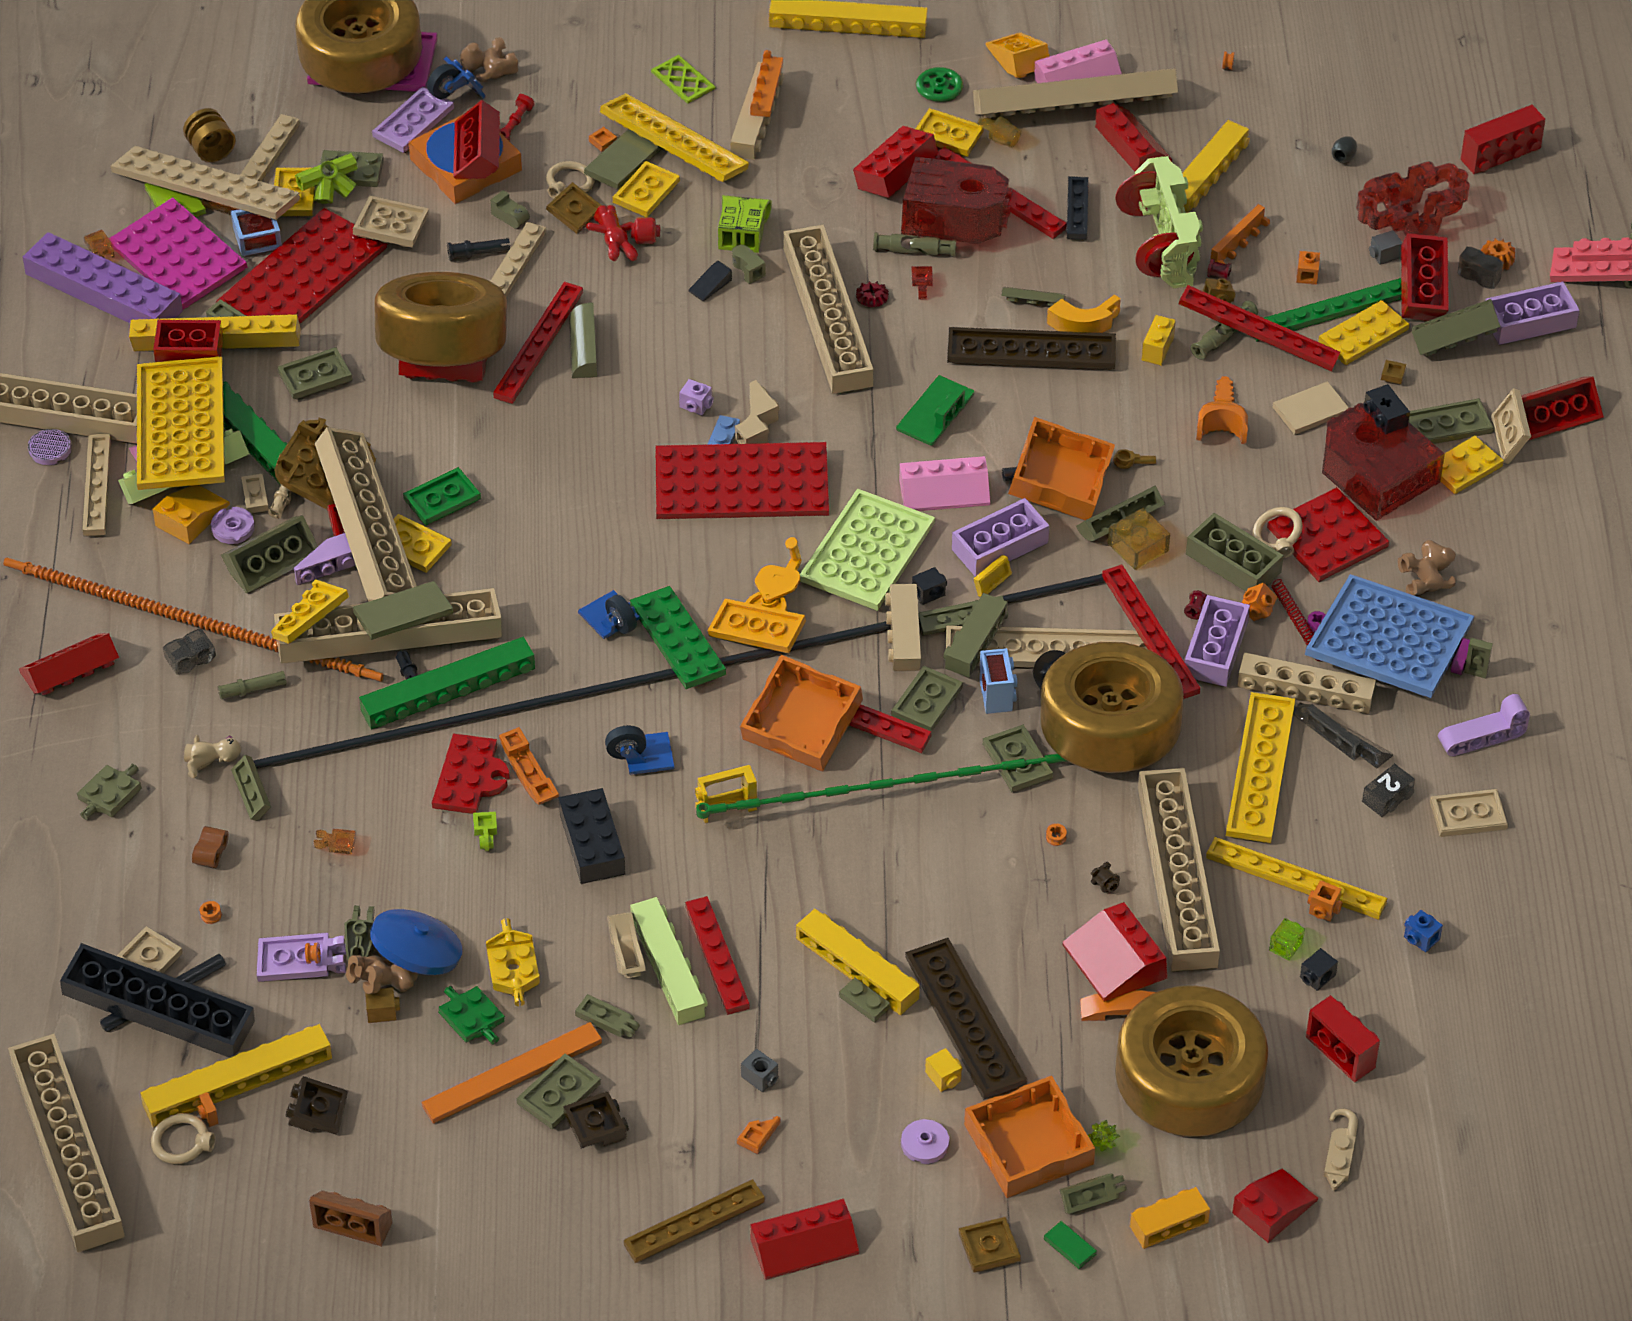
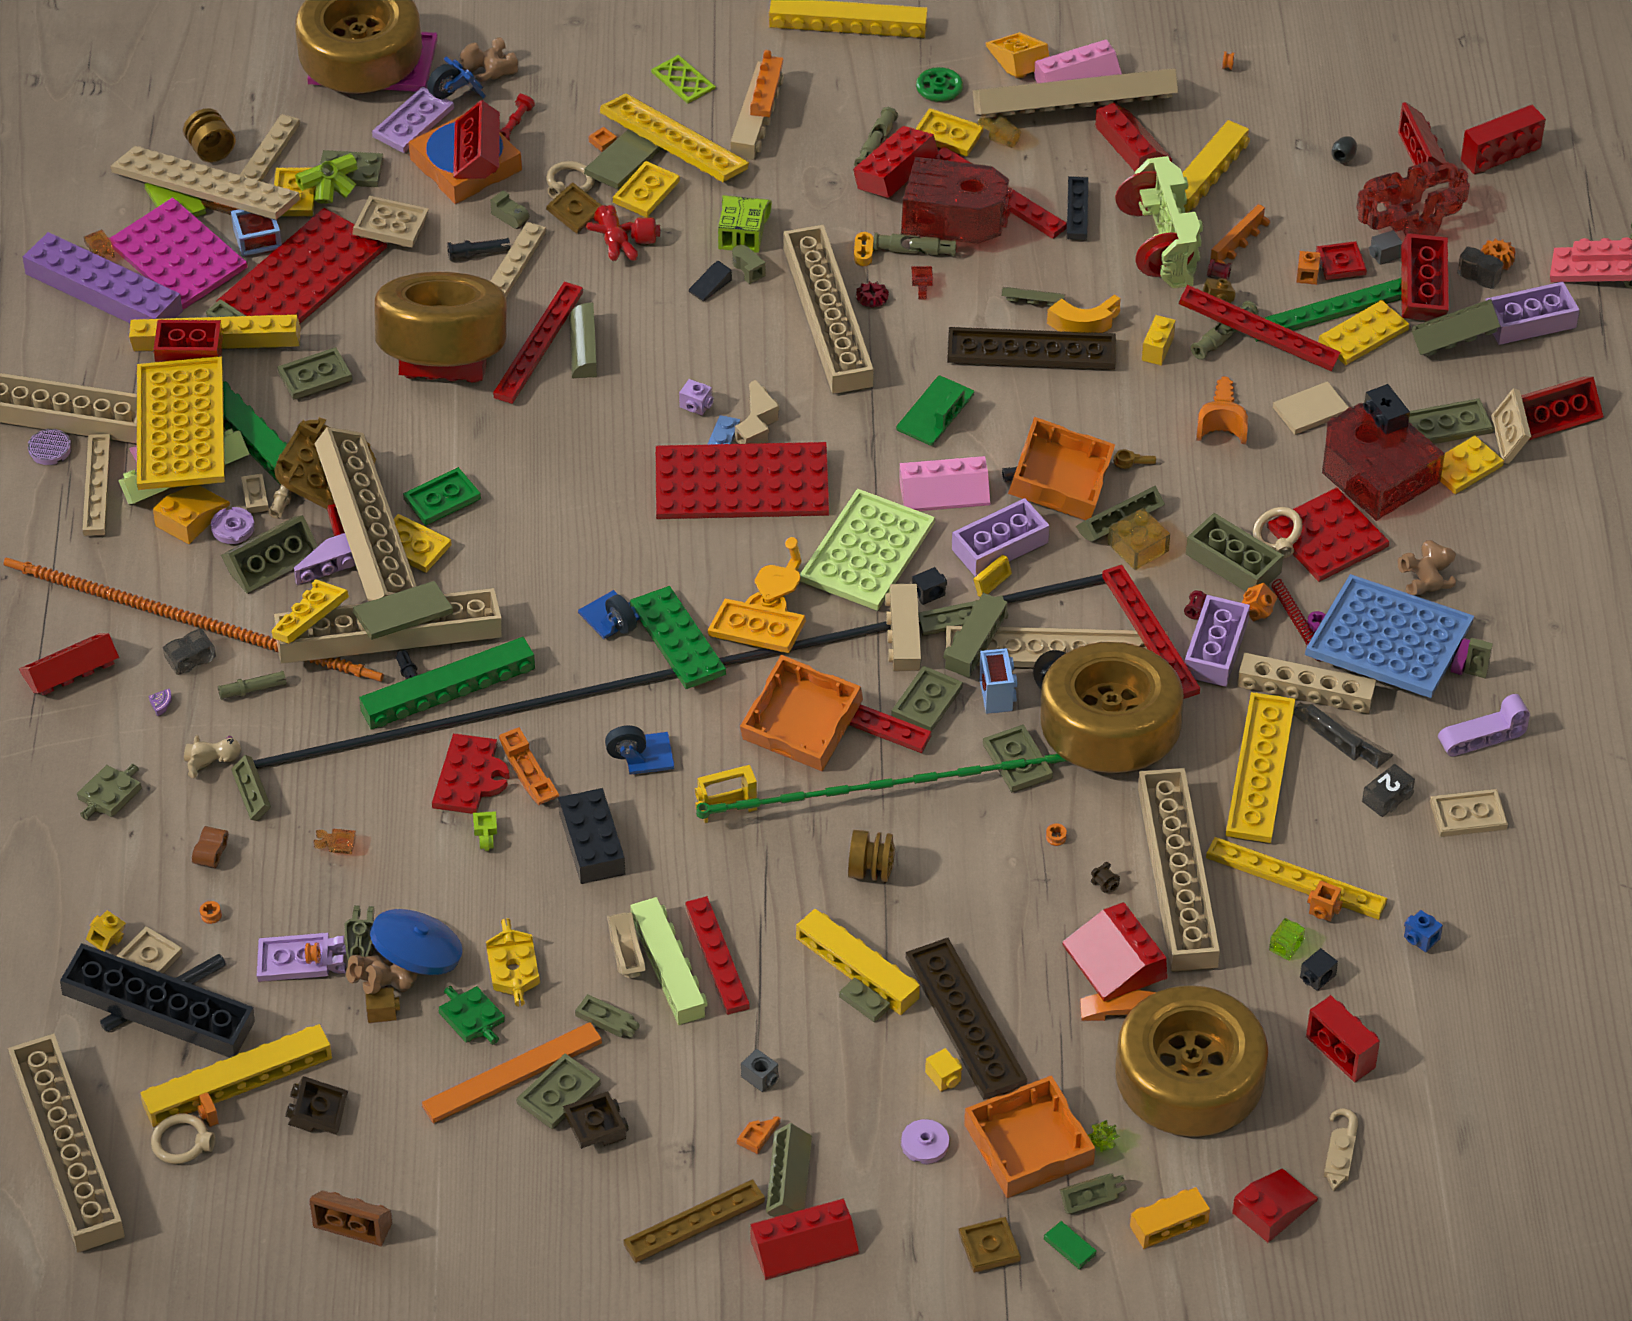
pearl gold plate [1381,360,1407,384] -> none
none -> yellow brick [86,910,126,952]
none -> medium lavender tile [149,688,172,716]
none -> olive brick [766,1123,812,1217]
none -> pearl gold wheel [848,829,895,882]
none -> olive piece [854,107,898,166]
none -> light orange beam [854,232,874,267]
none -> red plate [1316,241,1367,280]
none -> red slope [1398,102,1451,186]

